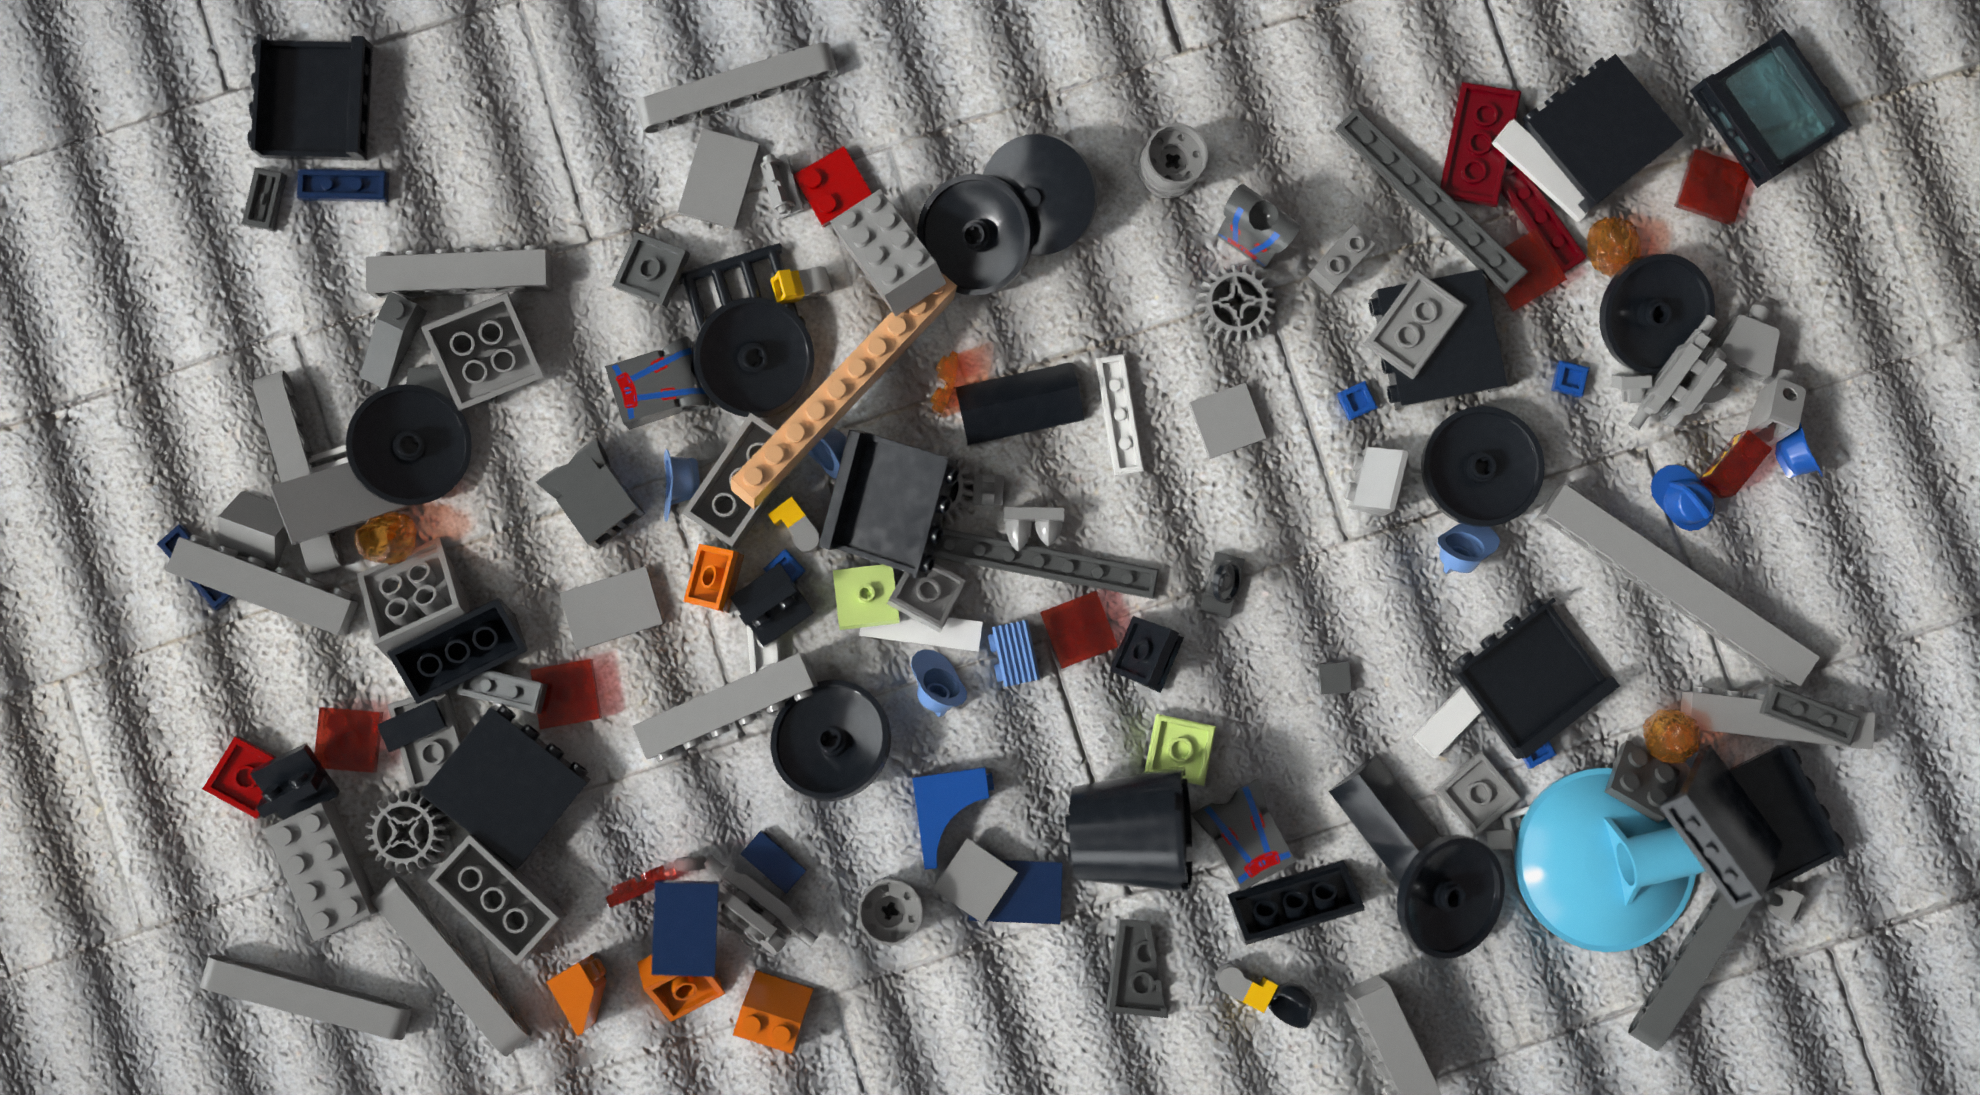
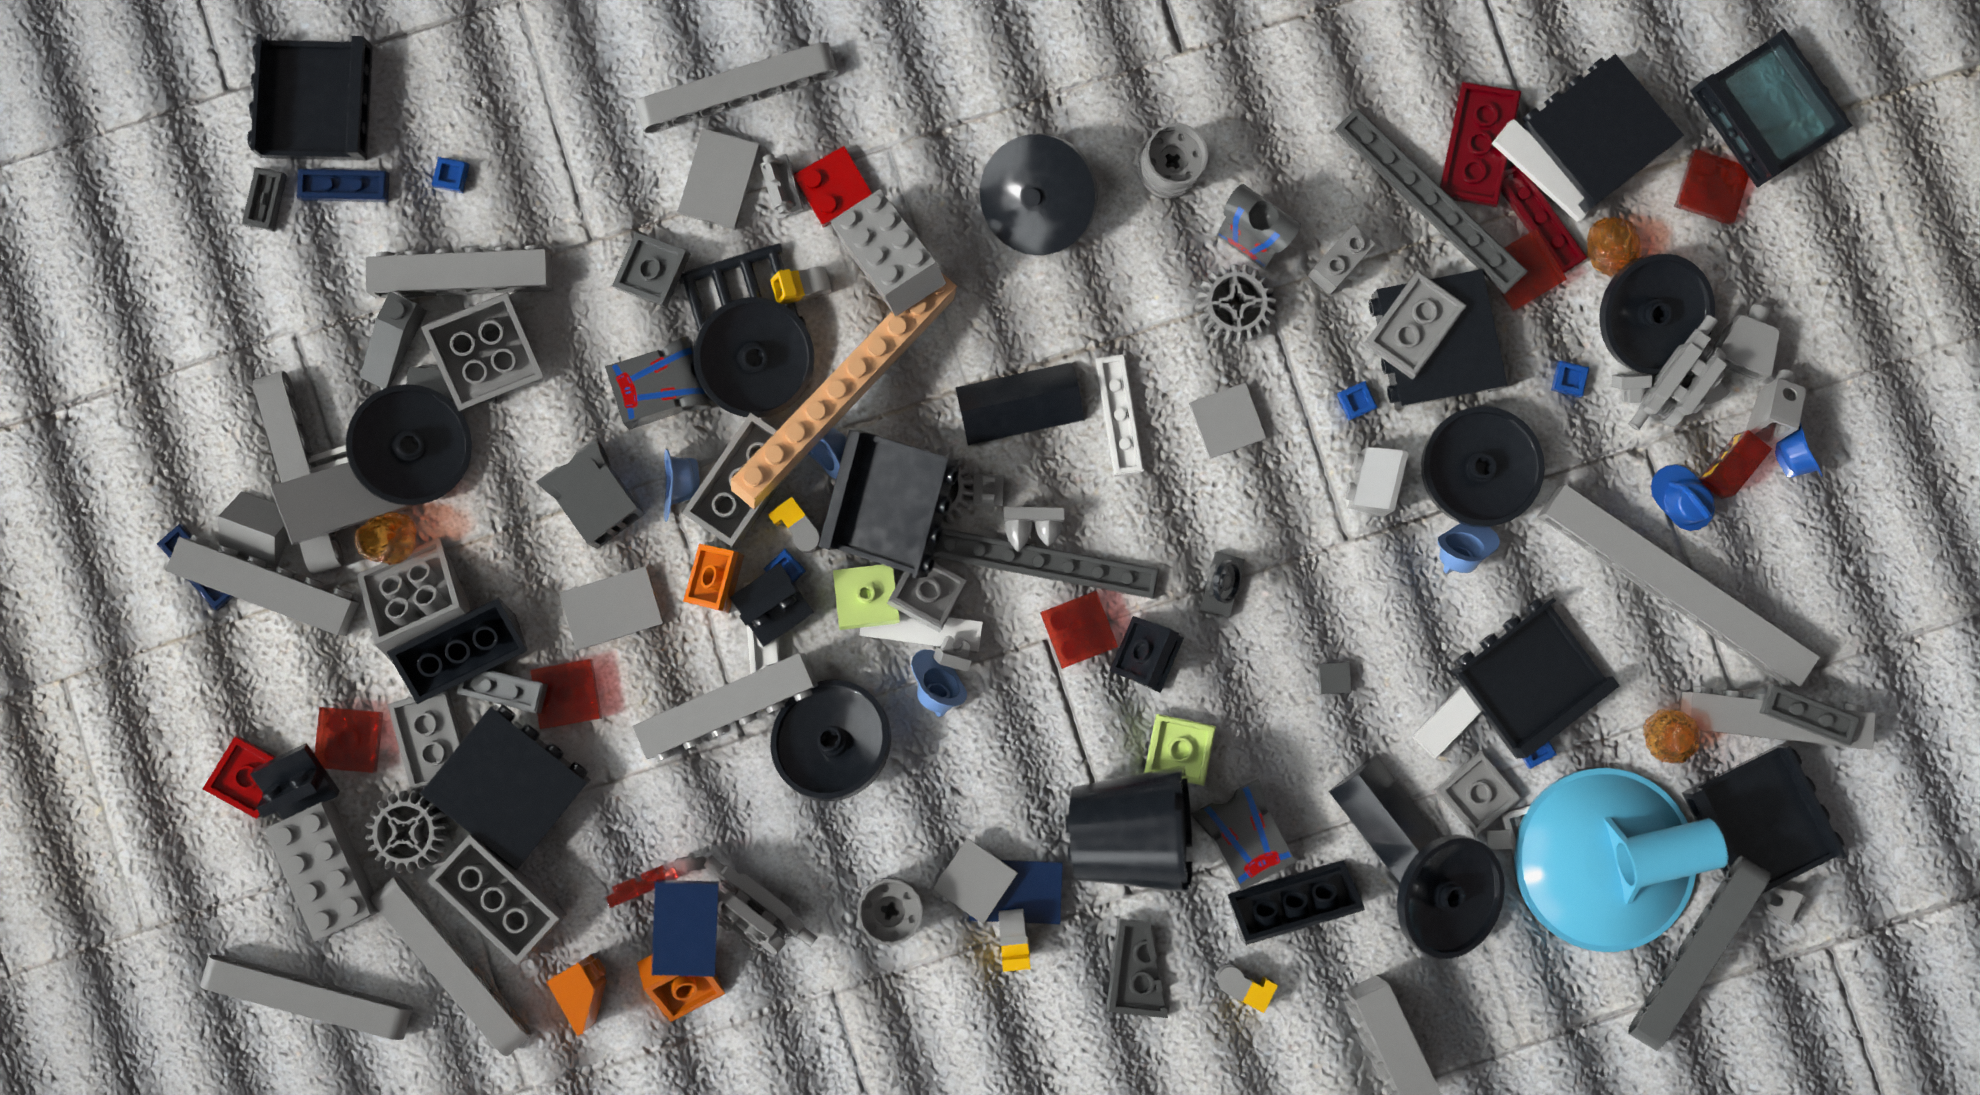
black tile [377,700,447,752] -> none
orange slope [733,970,814,1054] -> none
dark blue tile [741,830,807,894] -> none
blue arch [912,767,994,870] -> none
black dish [917,174,1034,296] -> none
clear orange slope [930,350,958,418] -> none
medium blue brick [988,620,1040,687] -> none
black hair [1268,982,1317,1029] -> none
dark grey plate [1605,740,1680,823] -> none
black panel [1659,745,1783,910] -> none
none -> blue tile [432,157,470,193]
none -> light grey tile [933,636,971,672]
none -> leg [999,909,1031,972]

